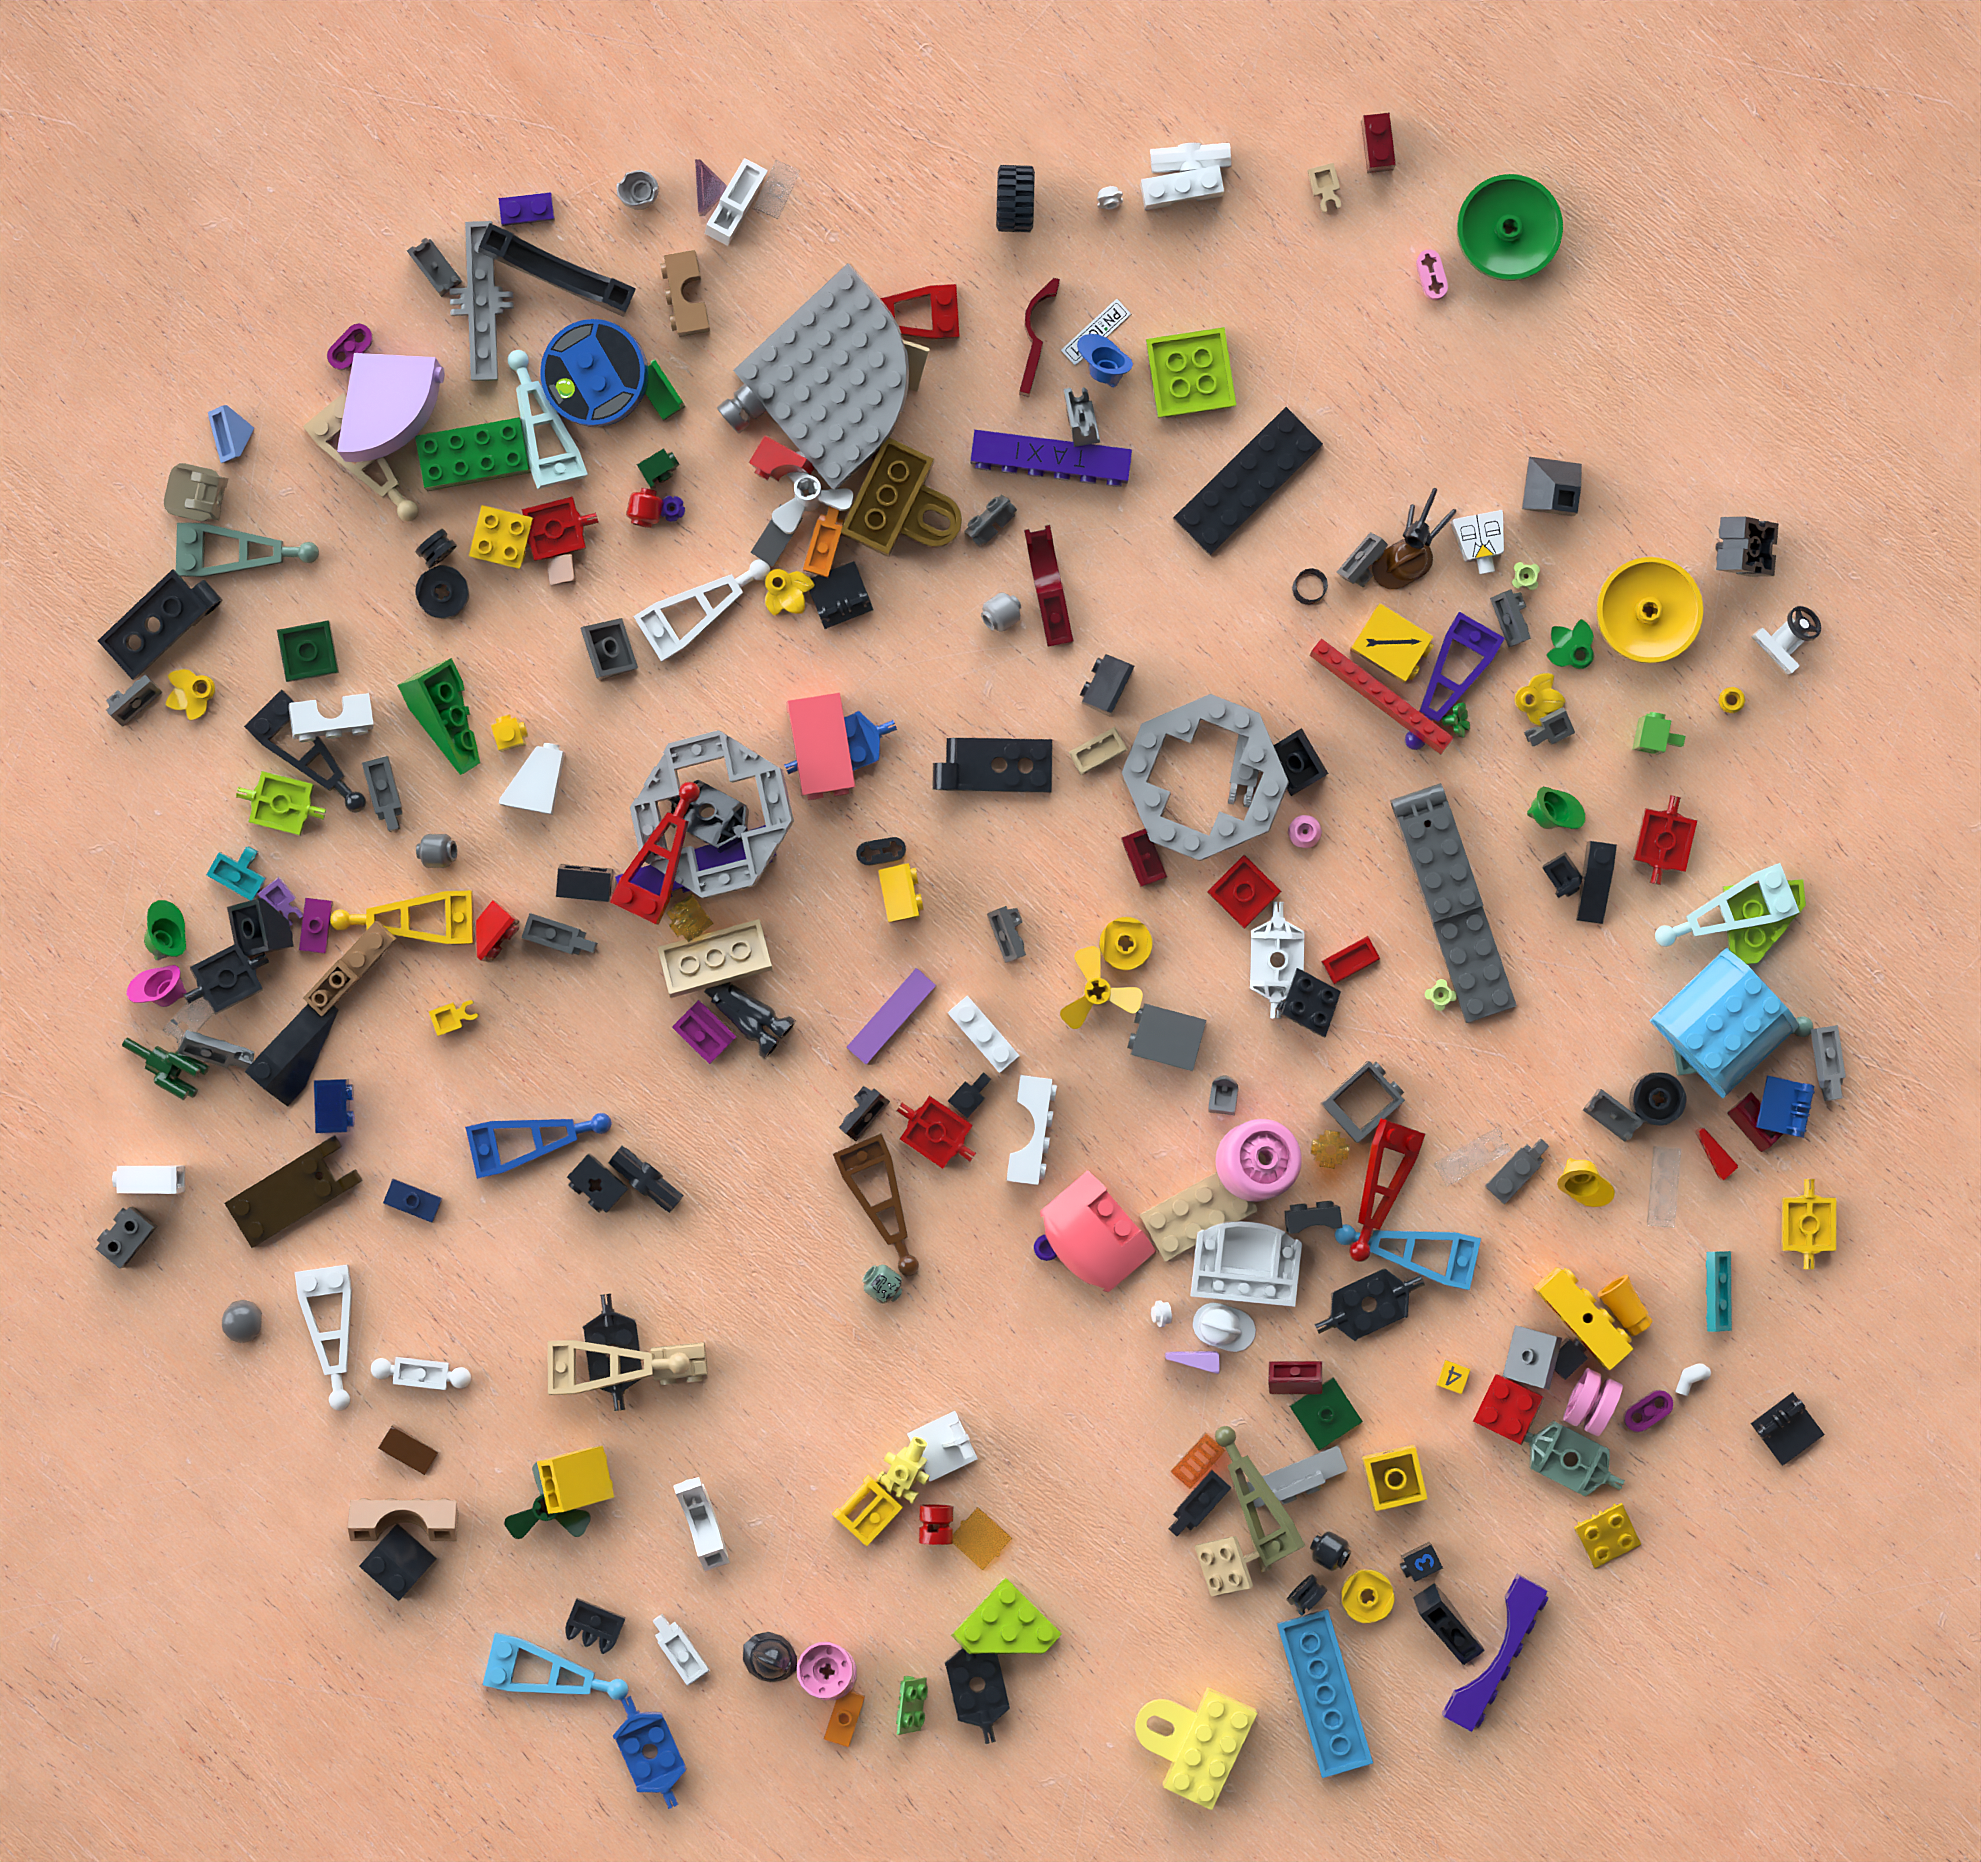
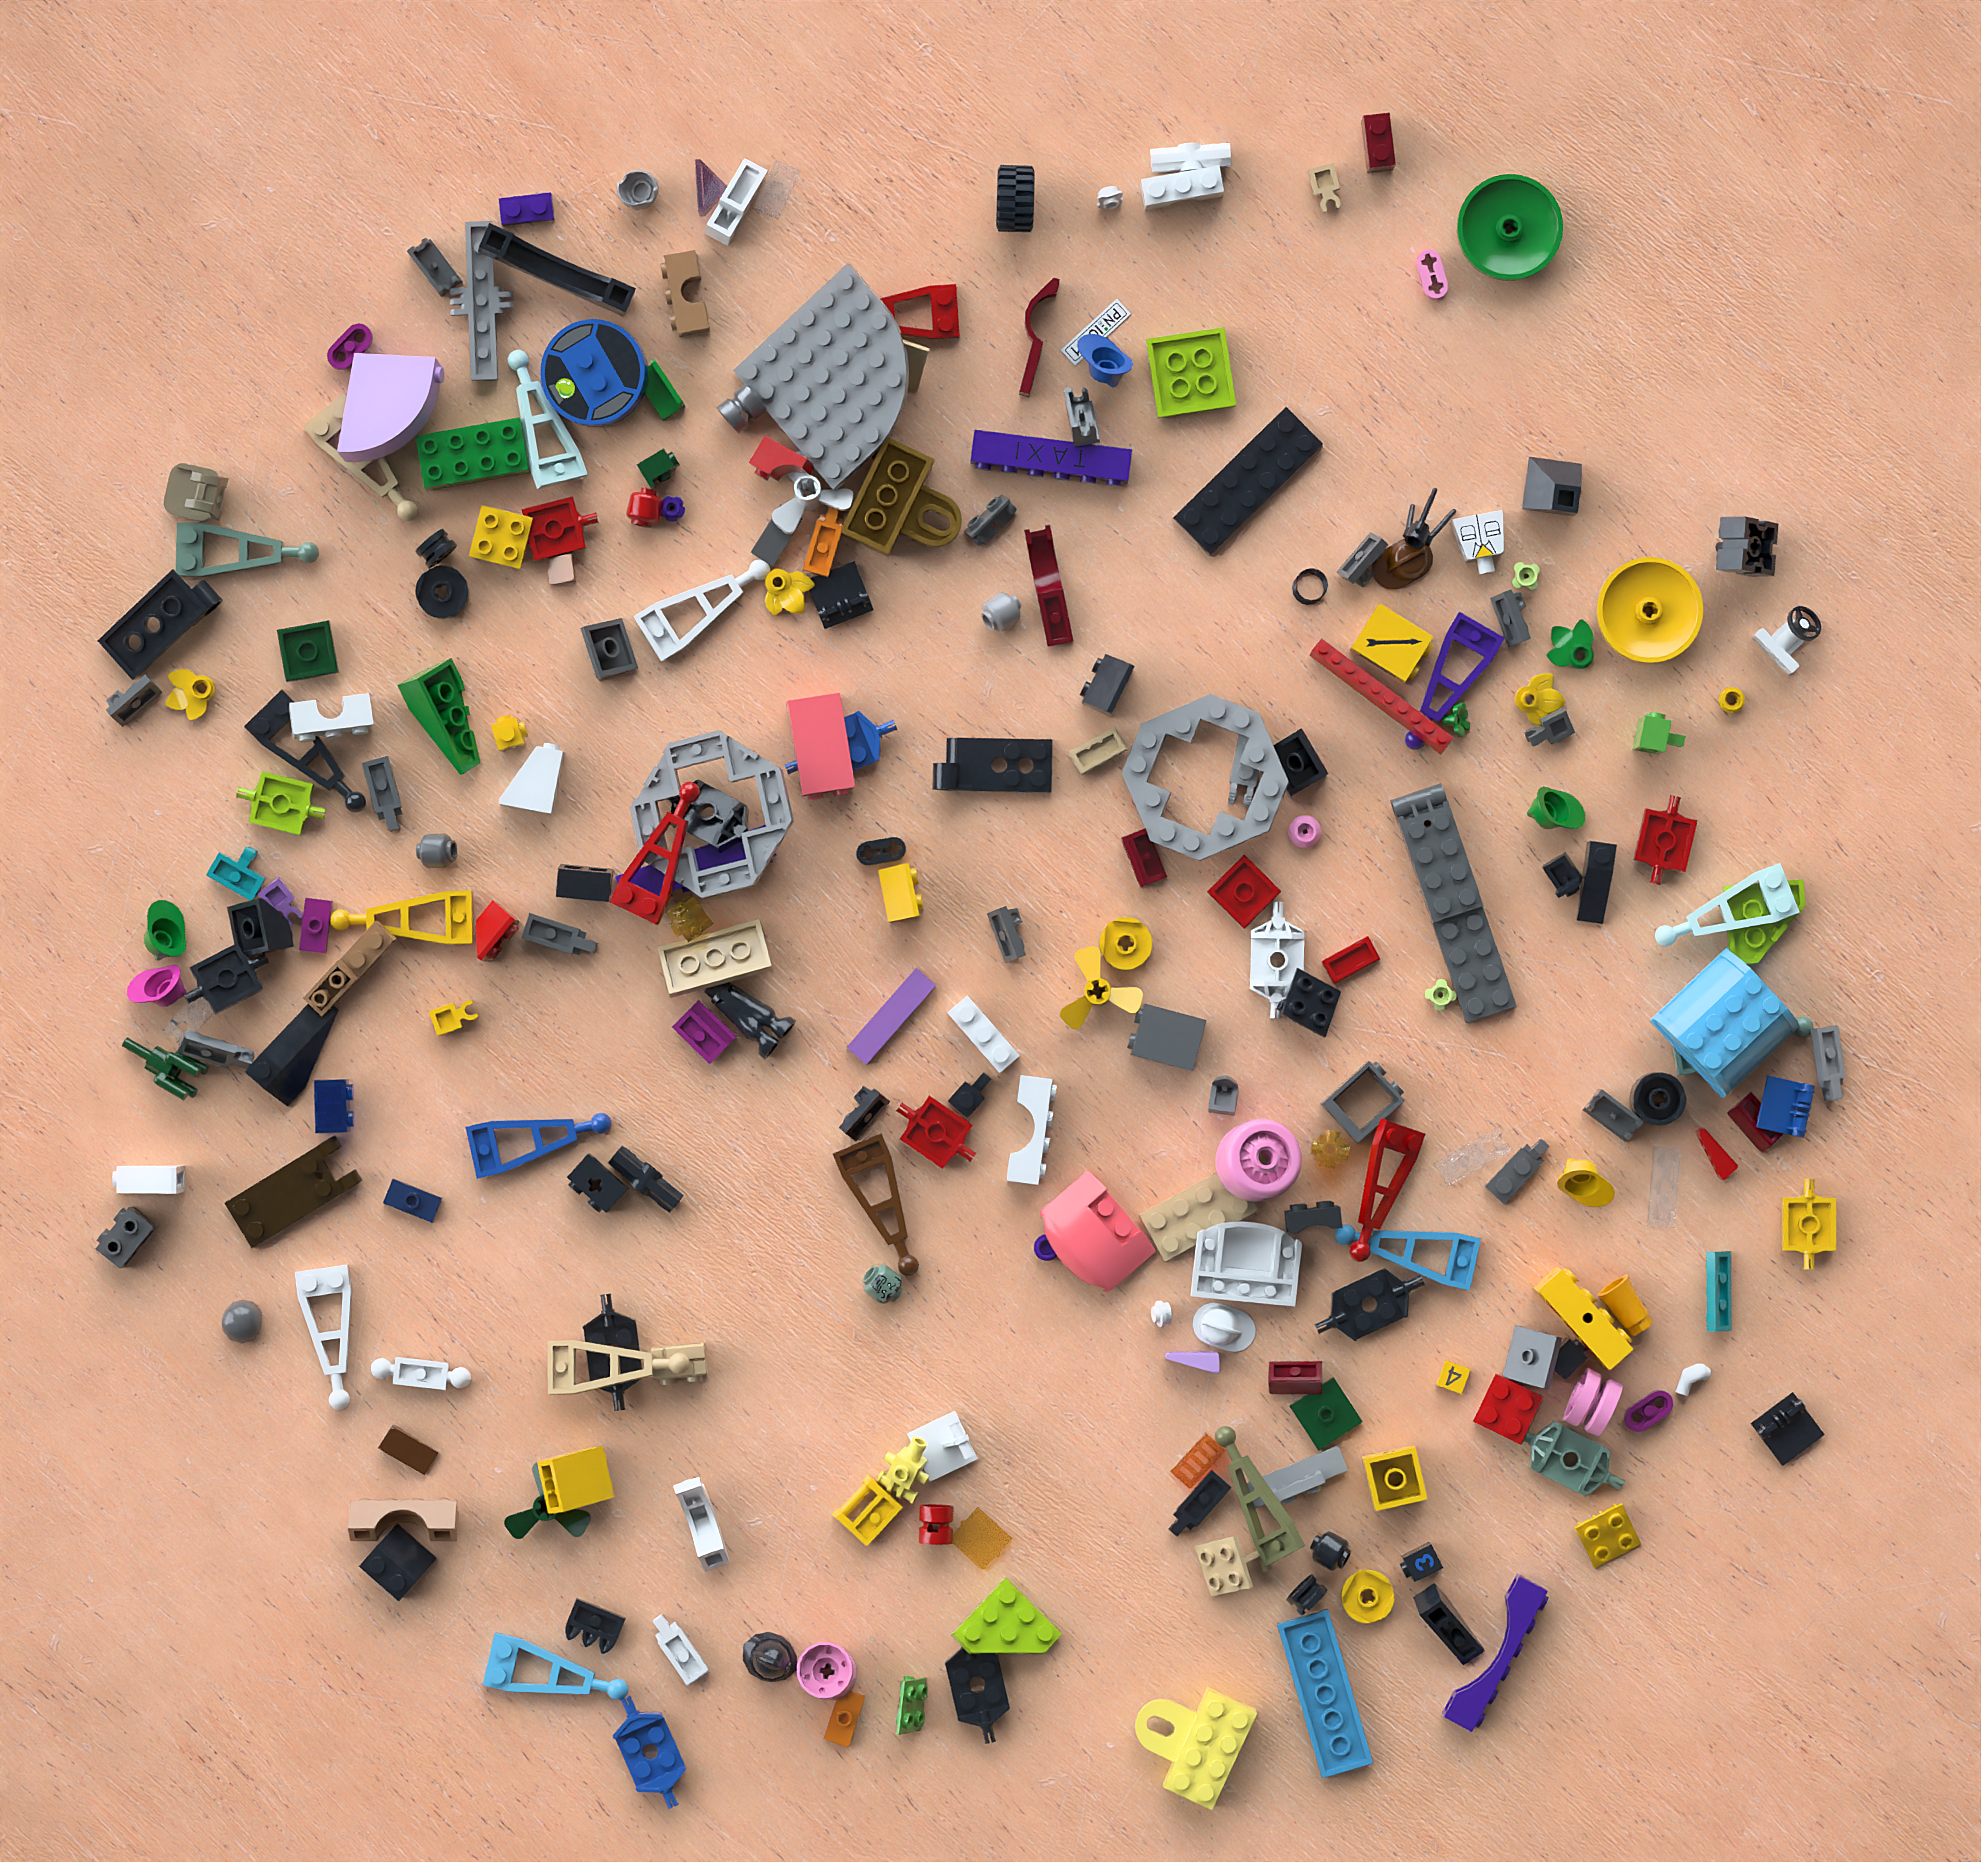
medium blue slope [208,405,254,463] -> none

